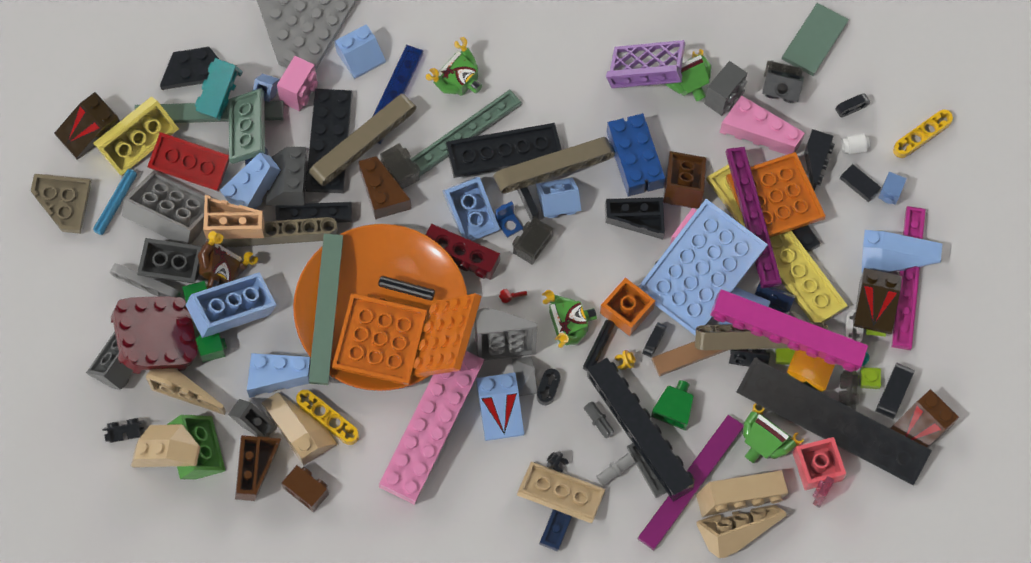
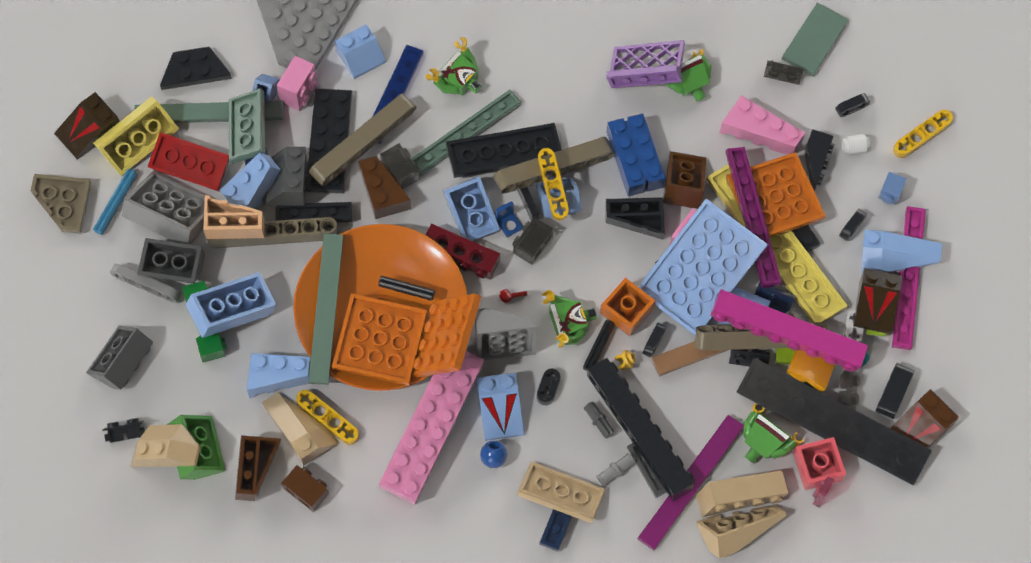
plate [111,296,198,374] -> none
tan wedge [146,368,226,415] -> none
teal wedge [195,58,243,120] -> none
torso [198,231,258,289] -> none
dark grey slope [228,399,277,437] -> none
light grey slope [512,356,537,396] -> none
black plate [547,451,569,473] -> none
green torso [651,380,694,431] -> none
dark grey brick [704,61,747,116] -> none
black brick [762,68,804,103] -> none
black tile [839,164,881,202] -> none
lime plate [860,367,881,389] -> none
none -> blue piece [480,441,508,468]
none -> yellow beam [538,148,569,221]
none -> black beam [839,209,867,241]

